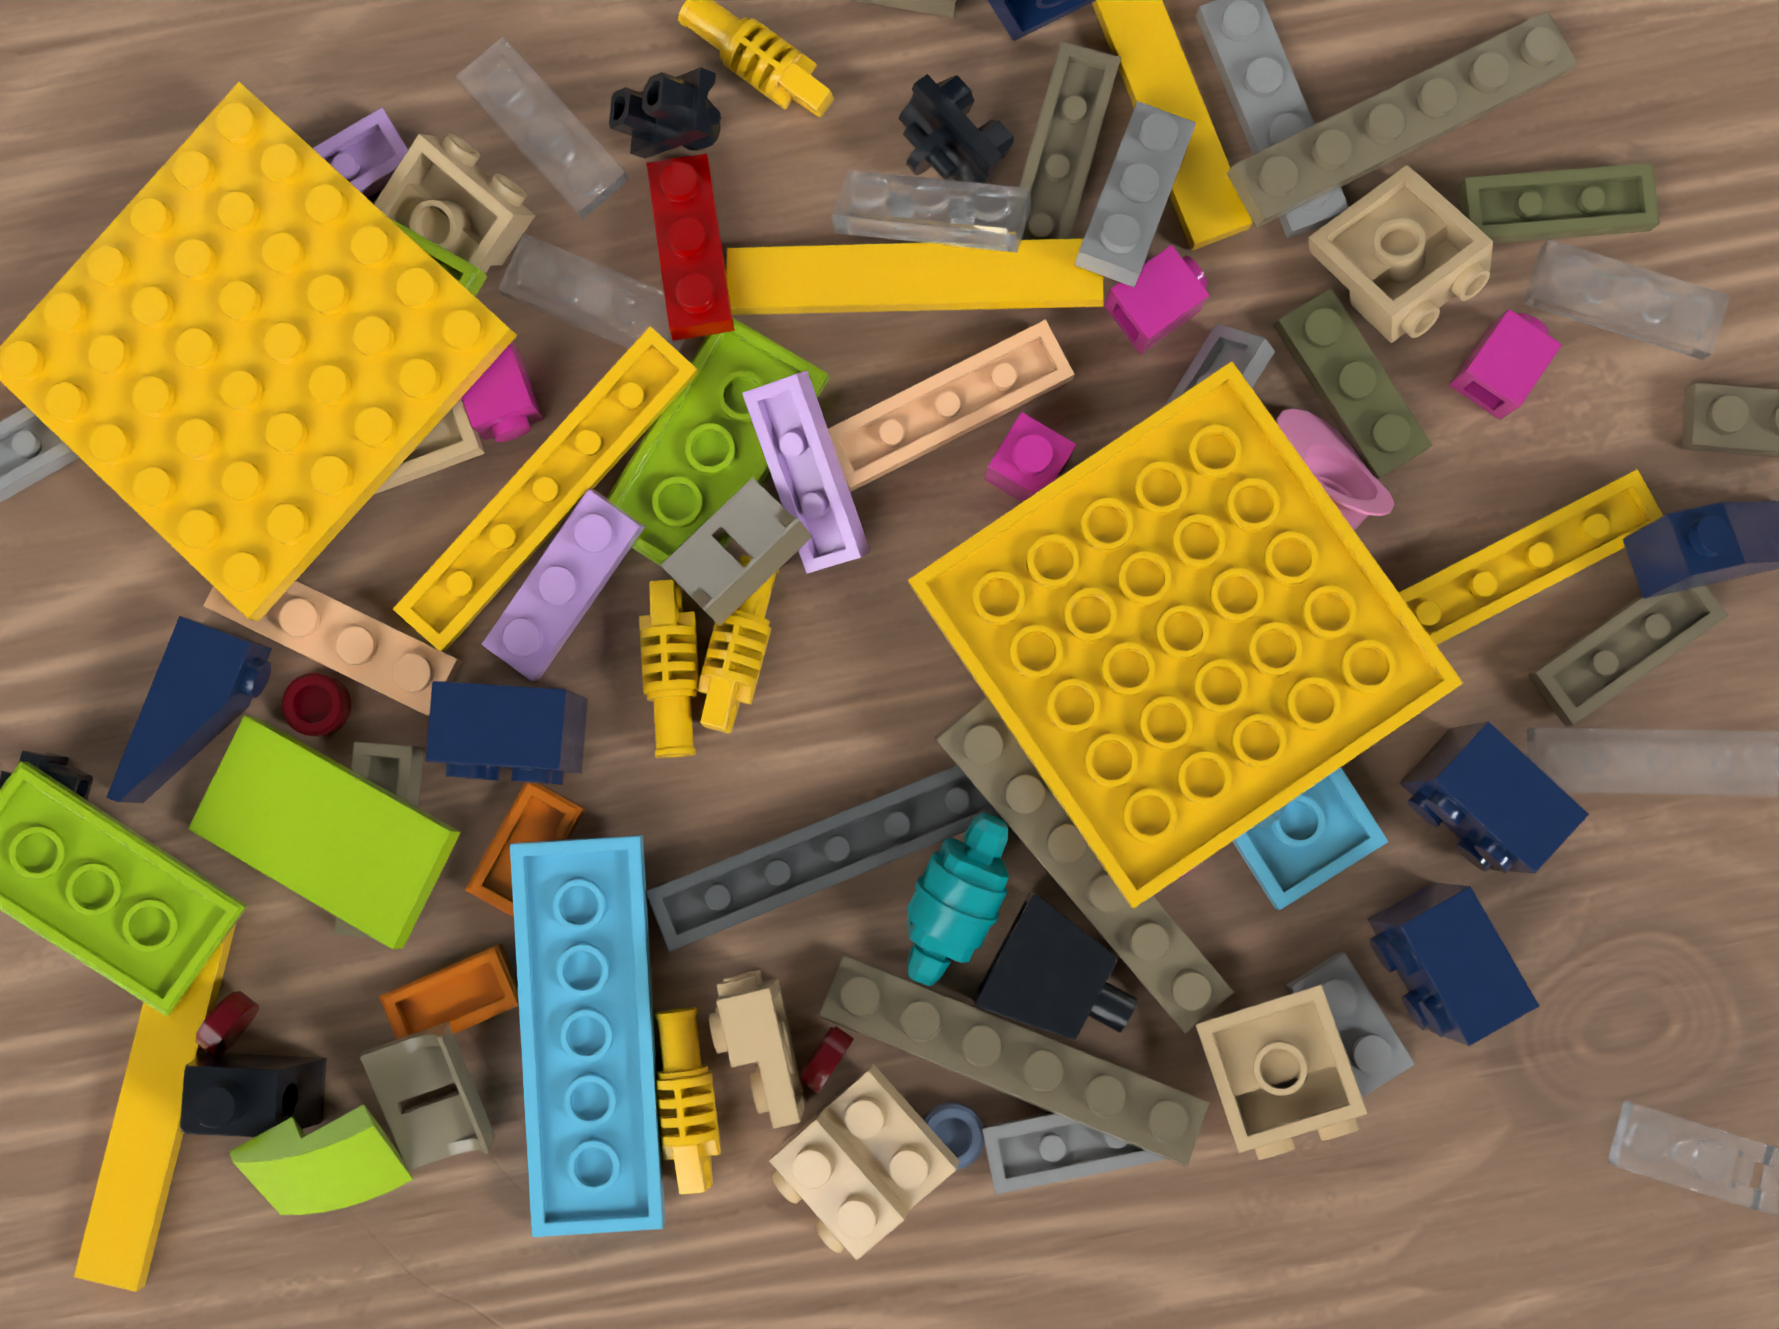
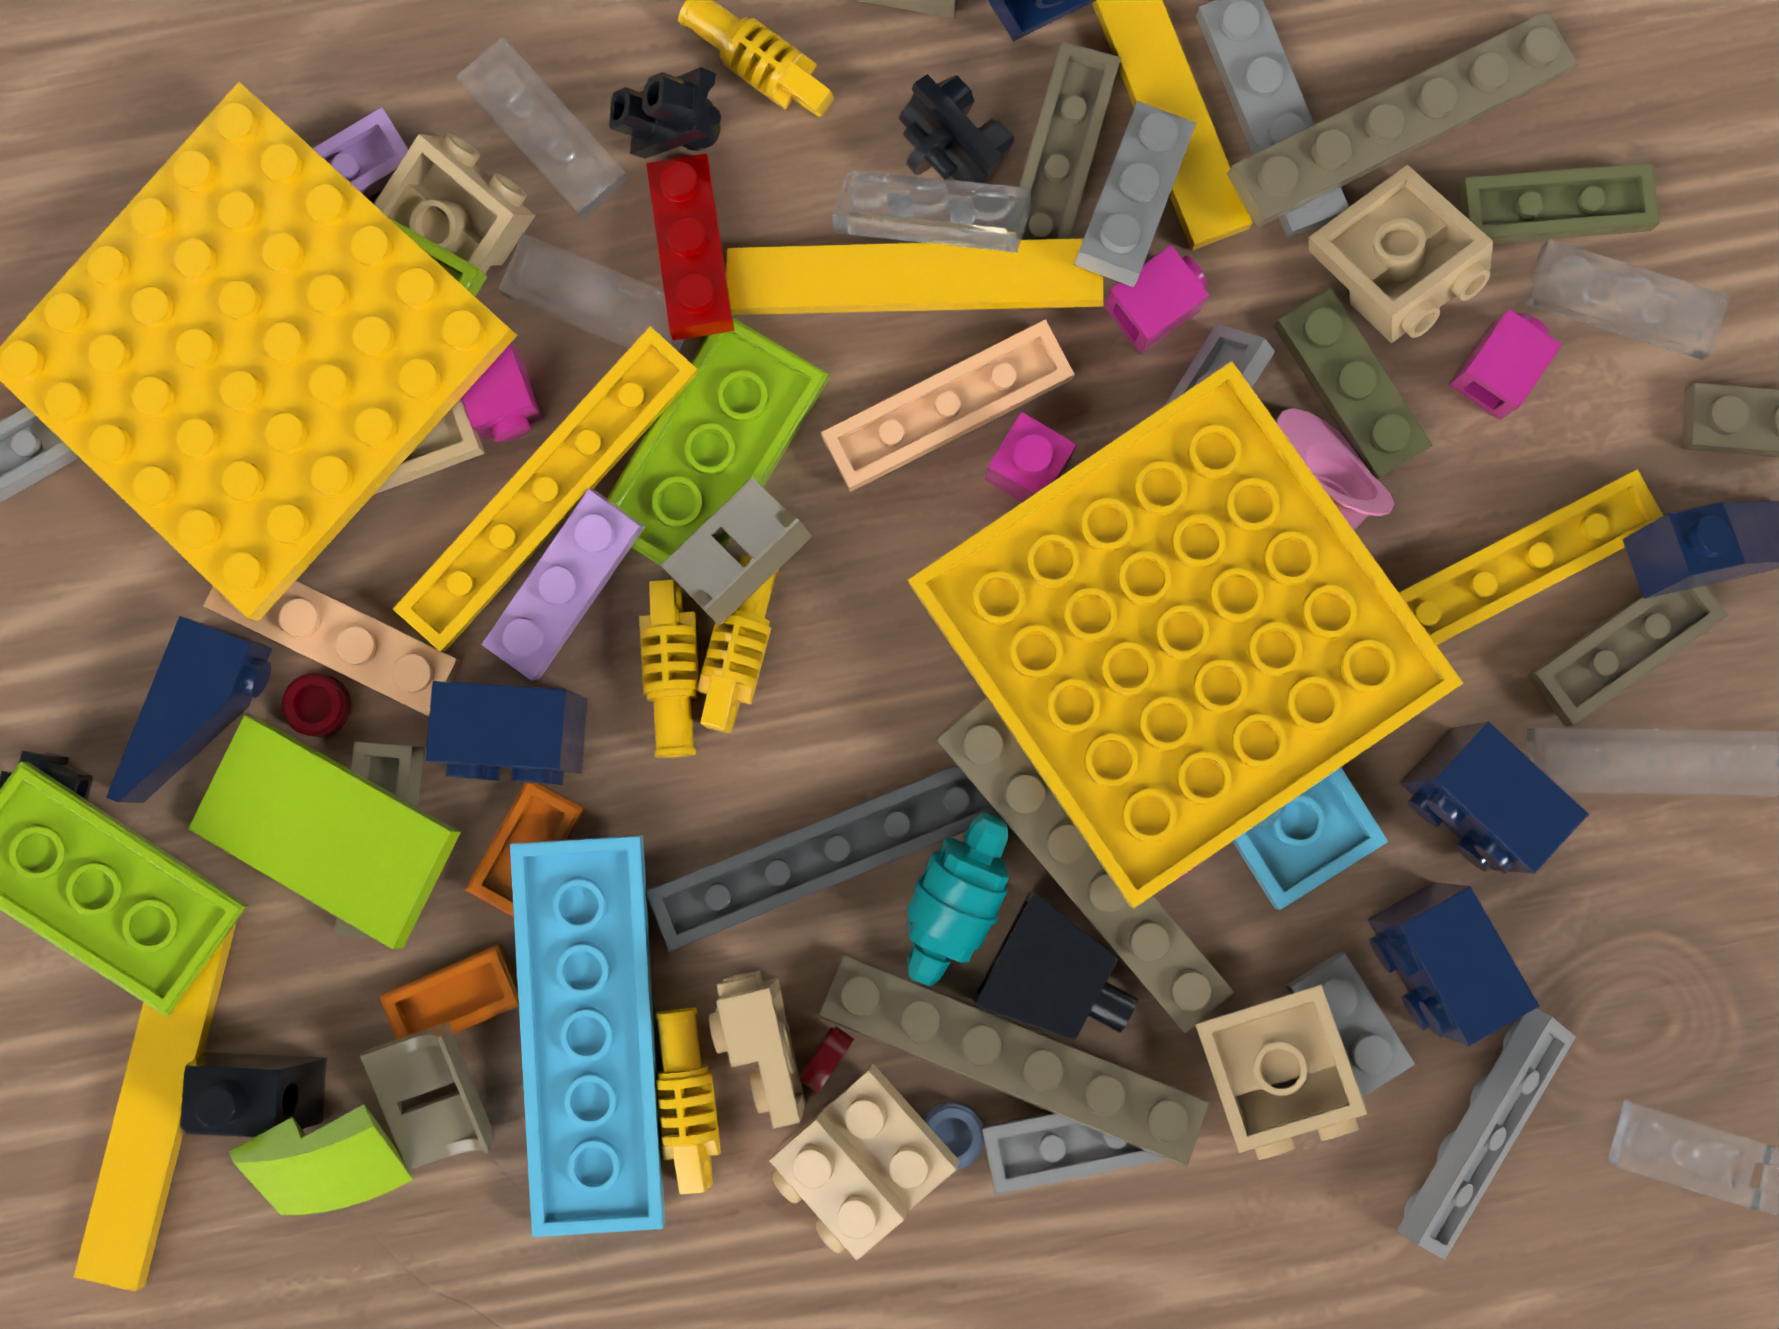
dark red tile [196,991,259,1057] -> none
lavender plate [742,370,871,574] -> none
none -> light grey plate [1397,1008,1576,1260]

